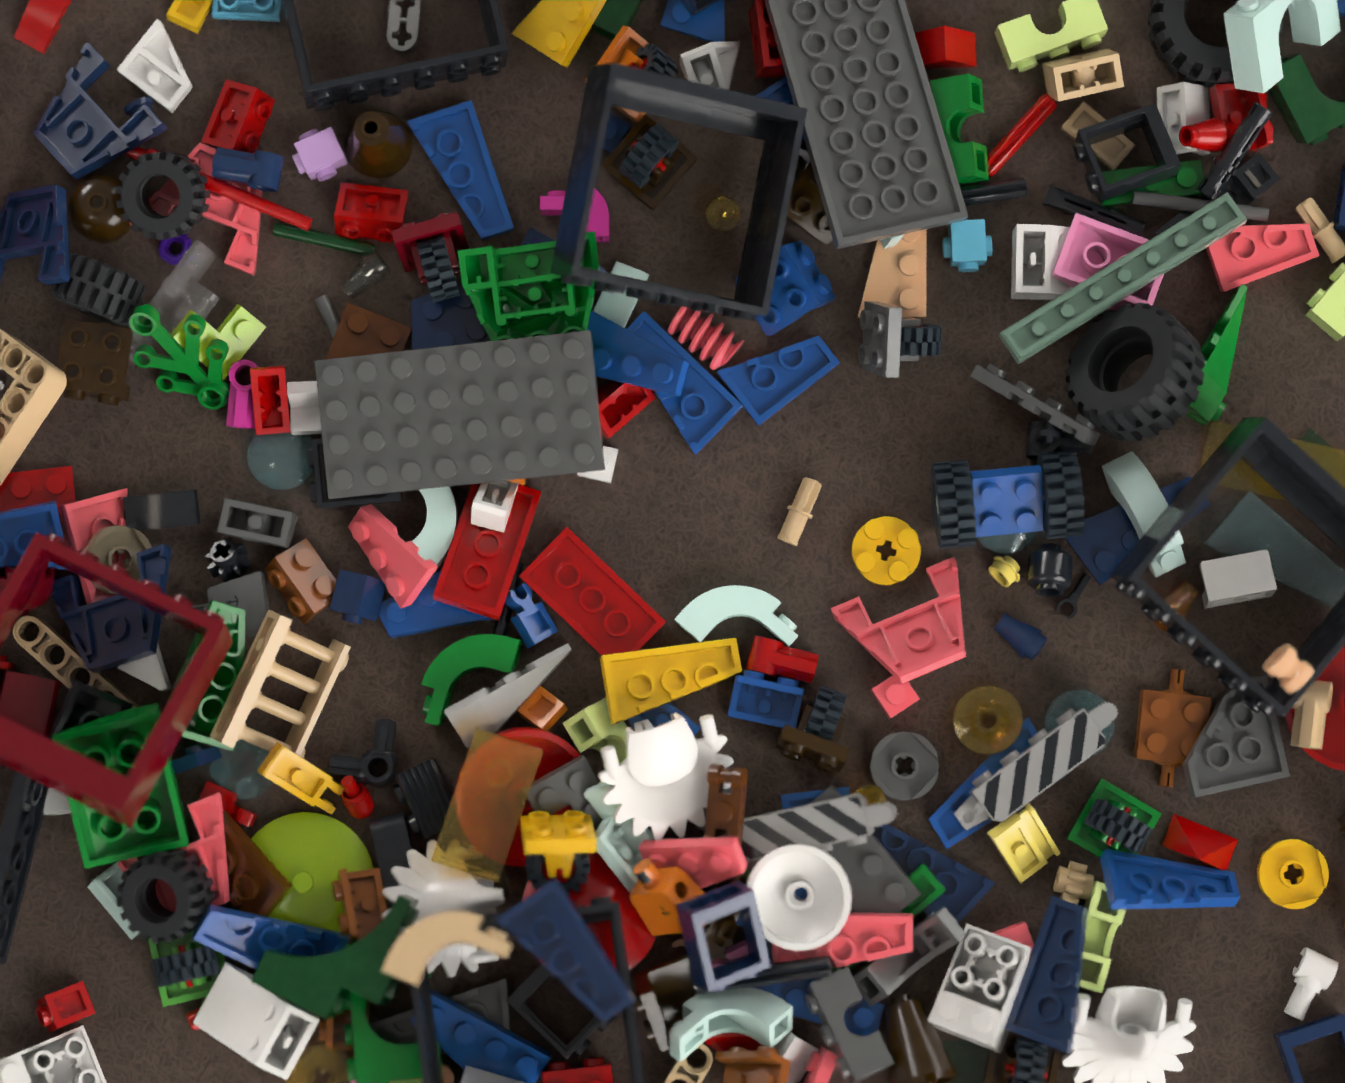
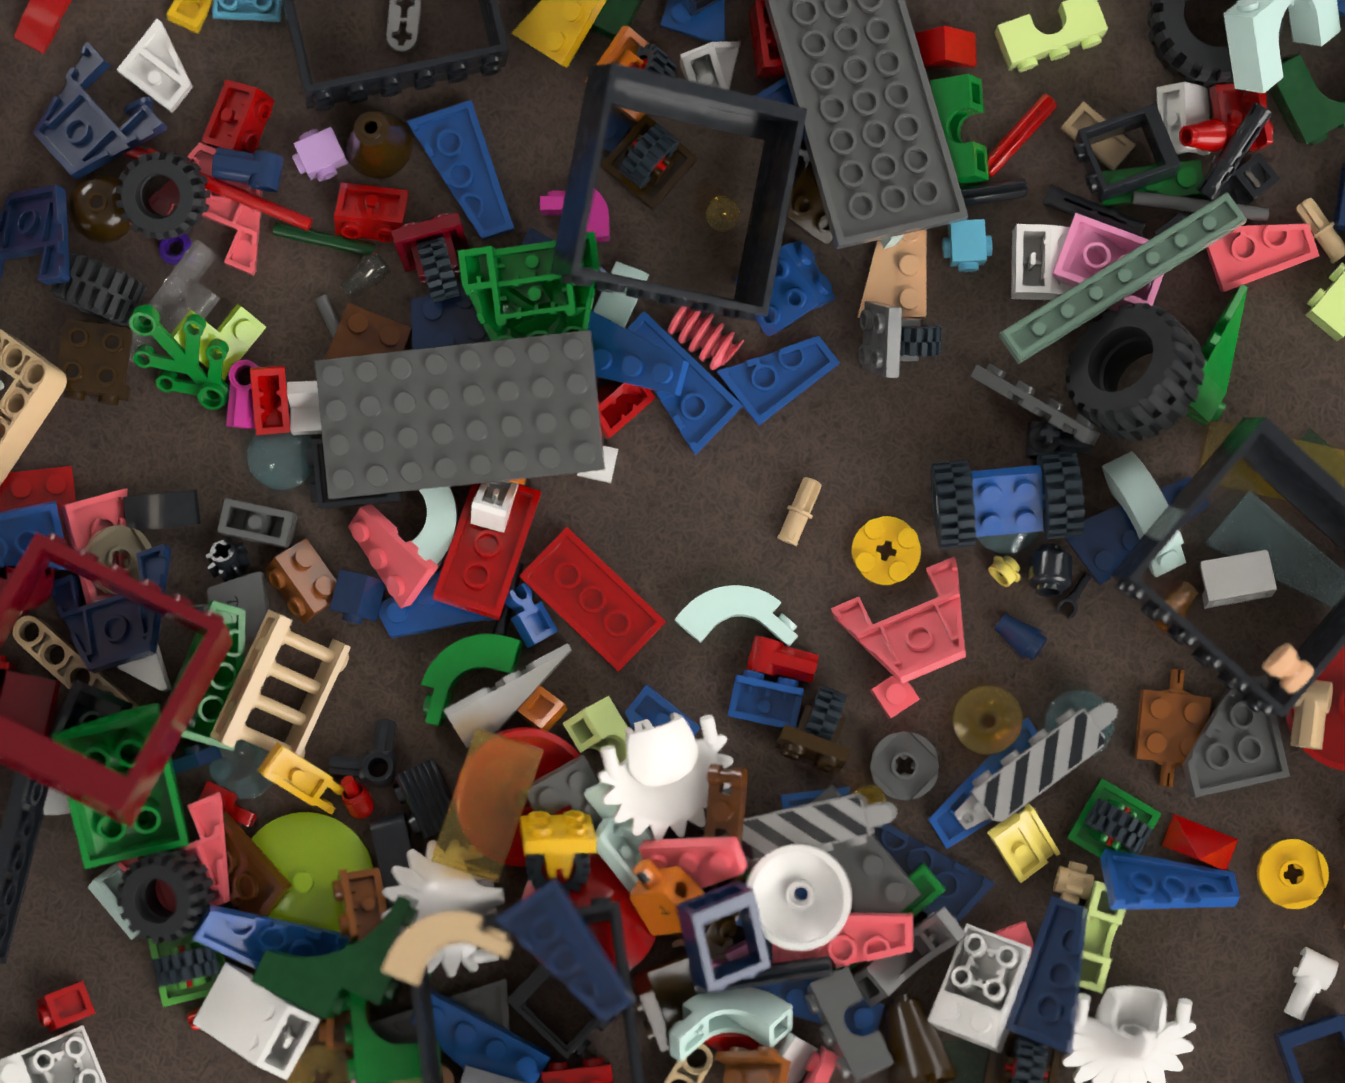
yellow wing [600,638,742,726] -> none
tan brick [1042,49,1124,102] -> none

